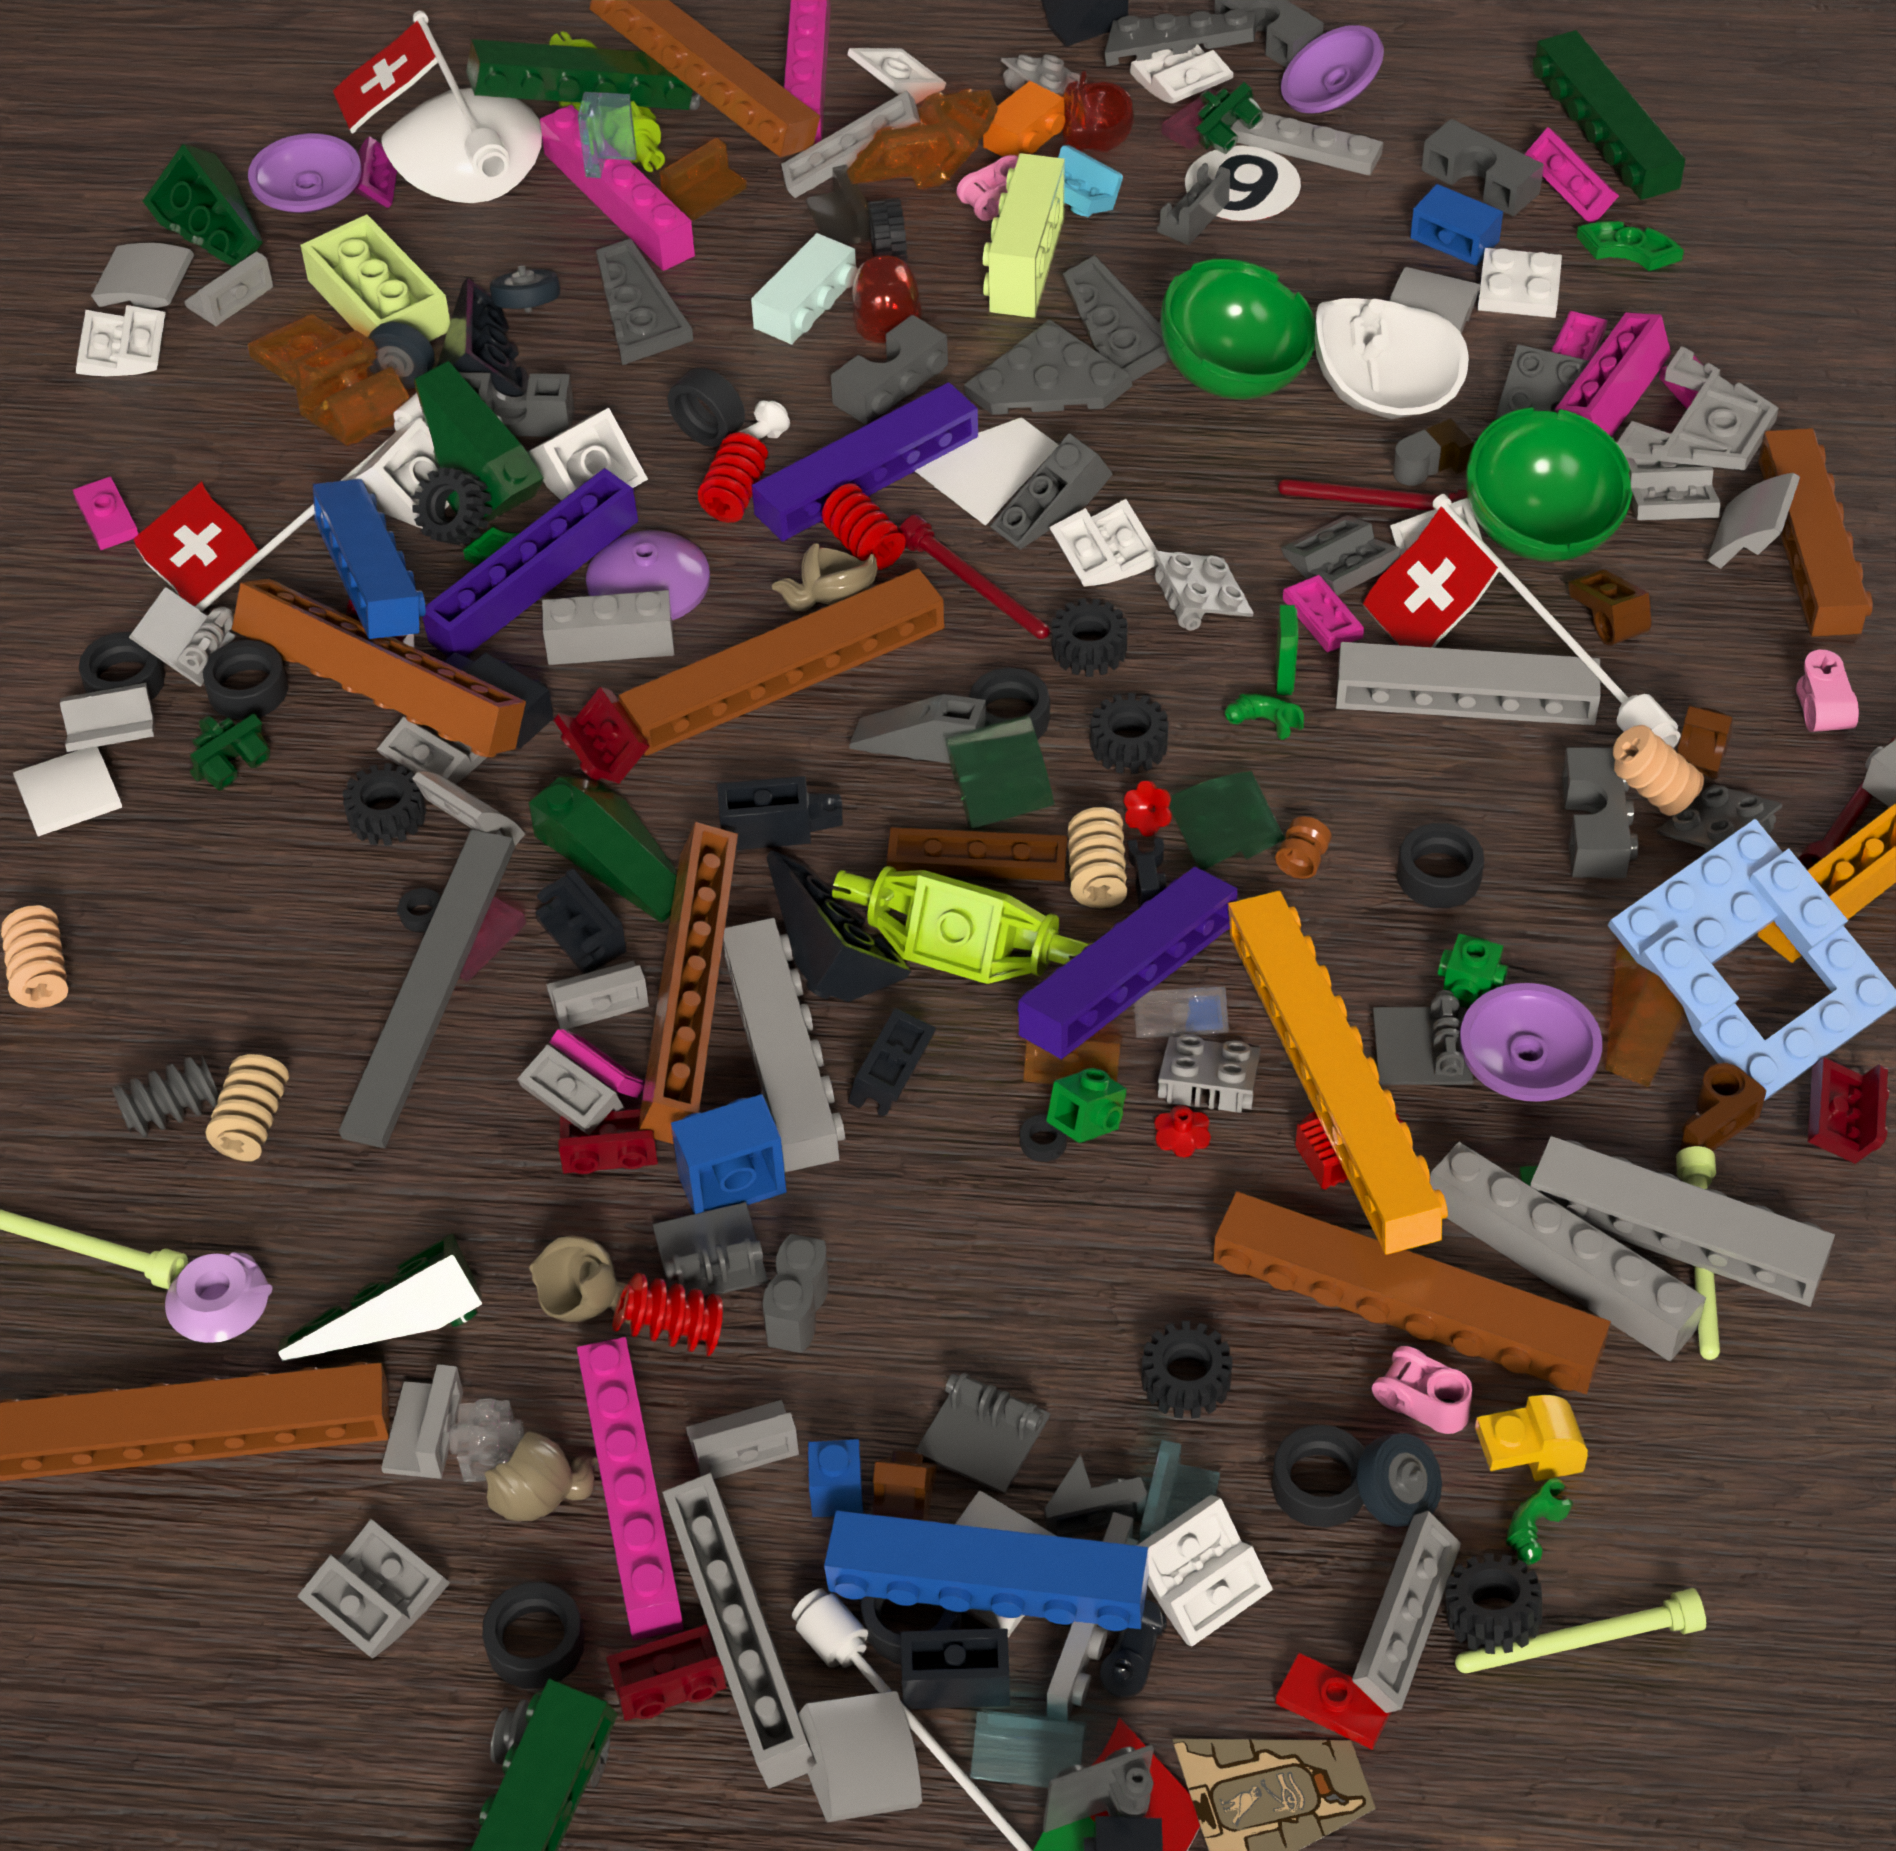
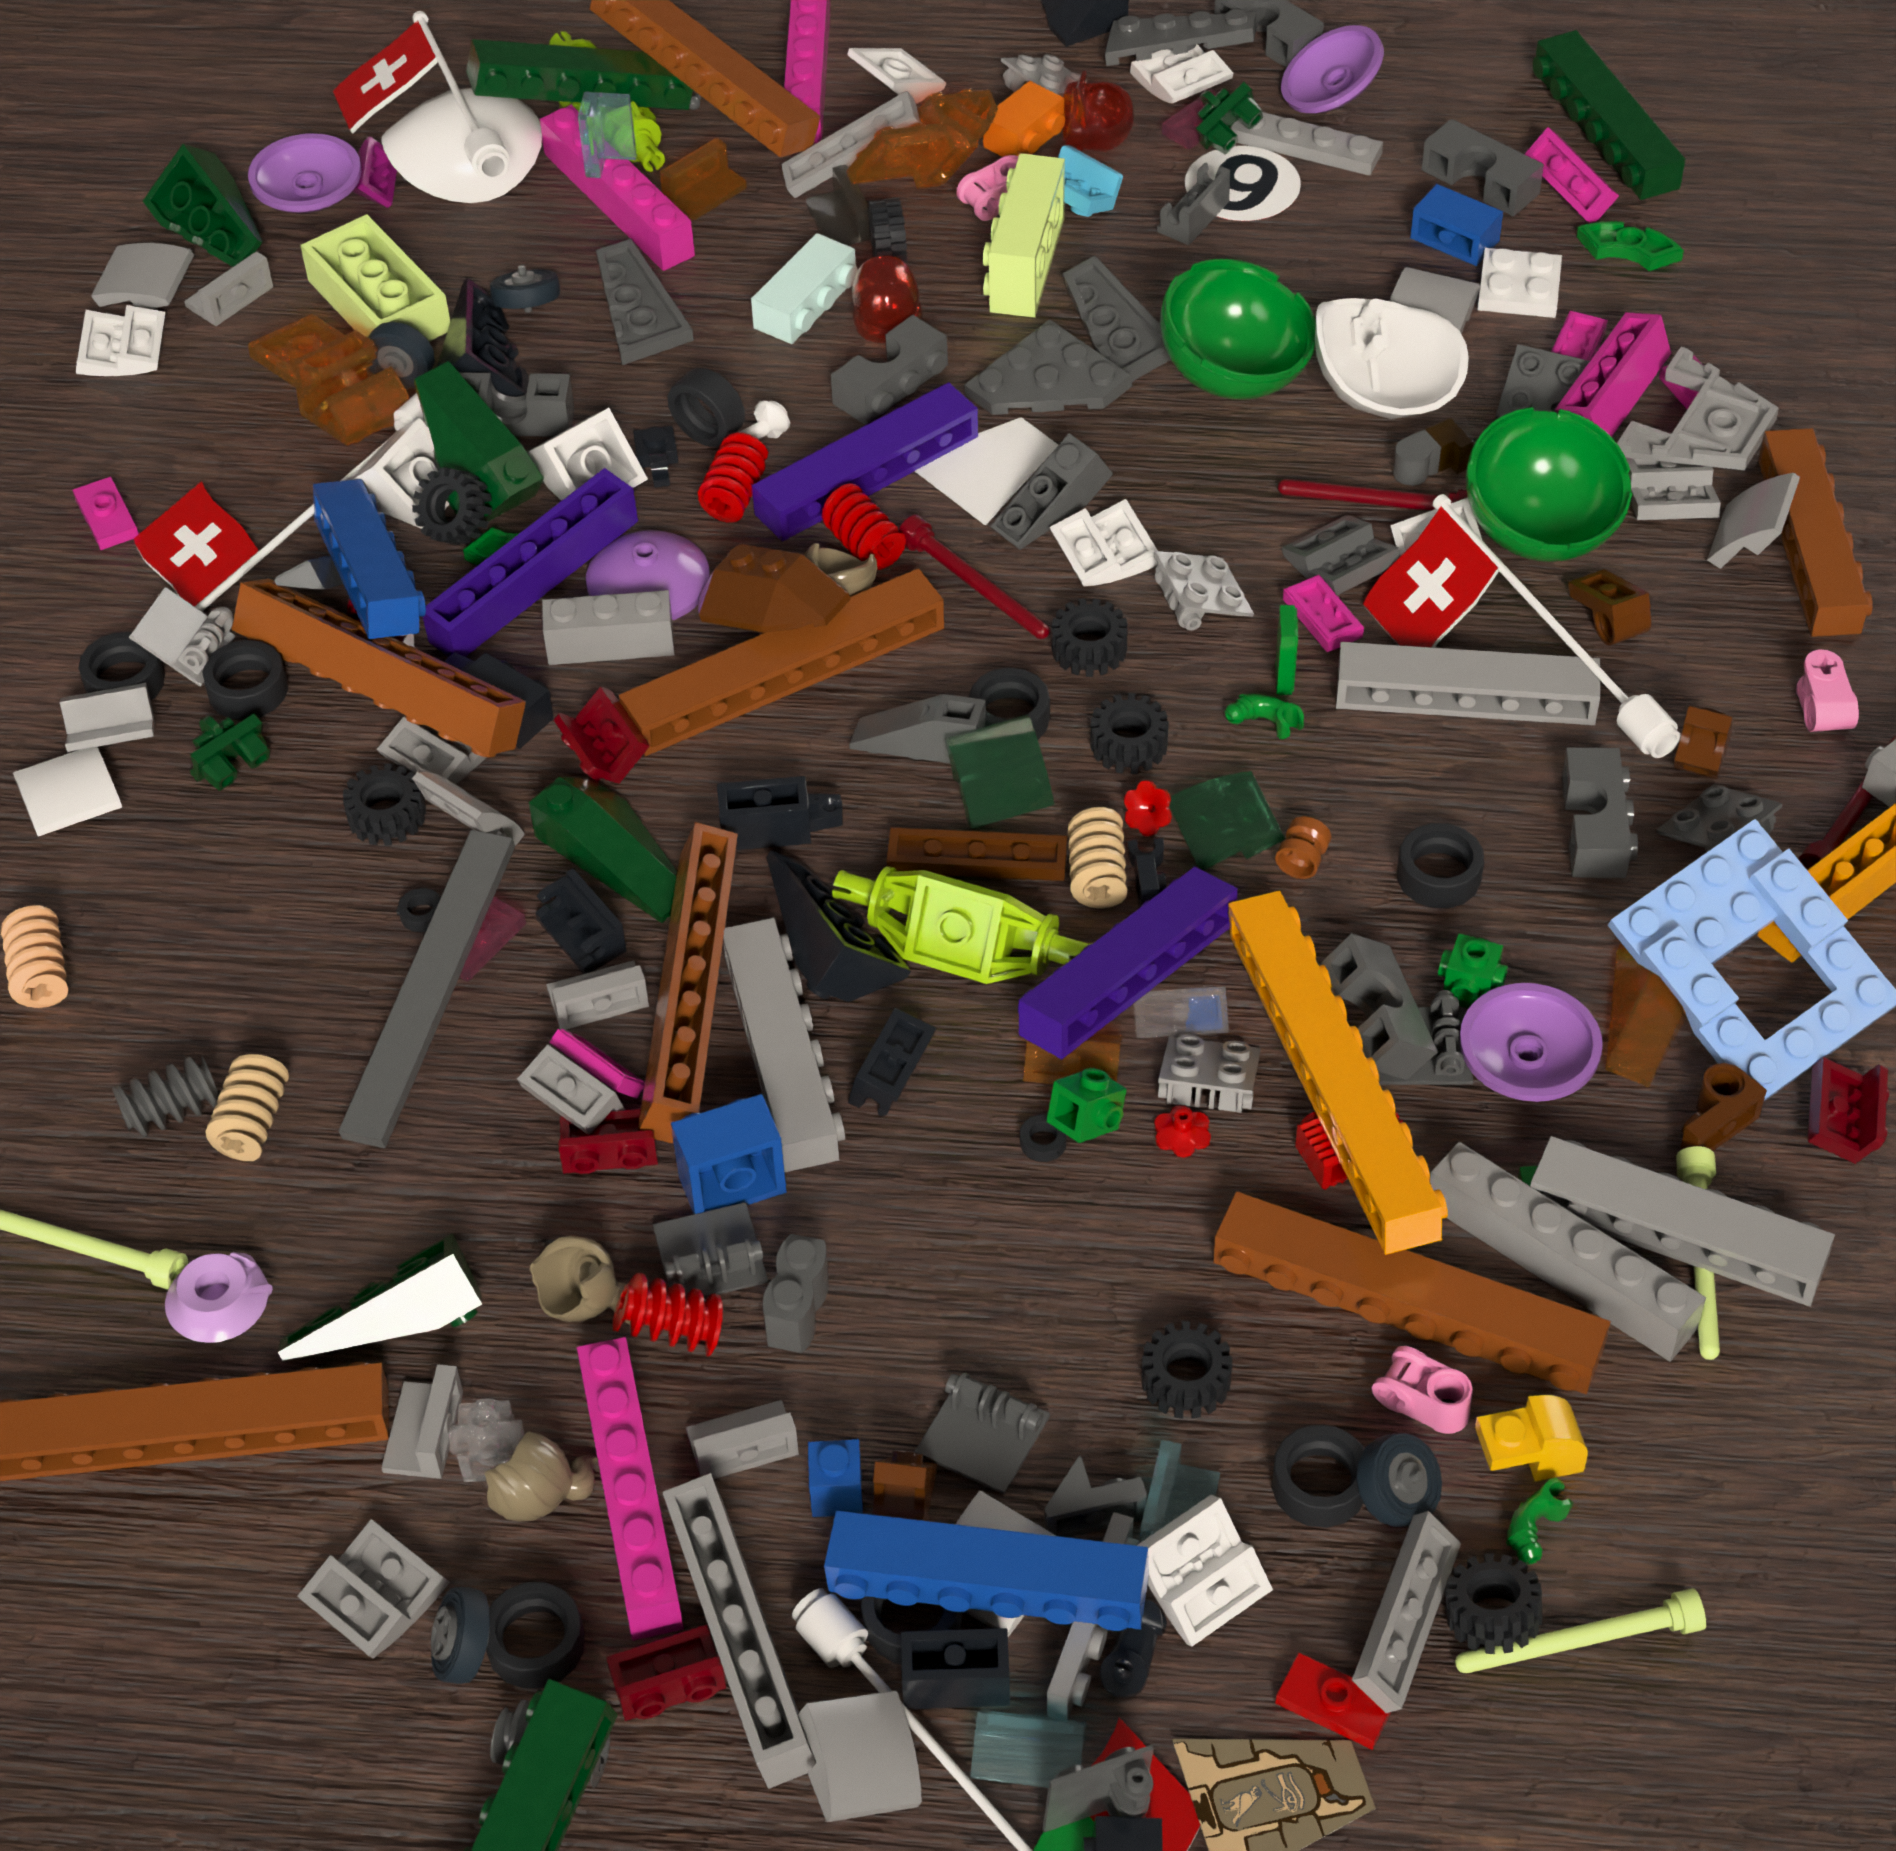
light nougat piece [1613,725,1704,816] -> none
none -> dark grey slope [274,555,343,589]
none -> black wheel [431,1587,490,1684]
none -> black plate [633,425,678,488]
none -> reddish brown wedge [698,544,851,633]
none -> dark grey arch [1322,933,1438,1080]

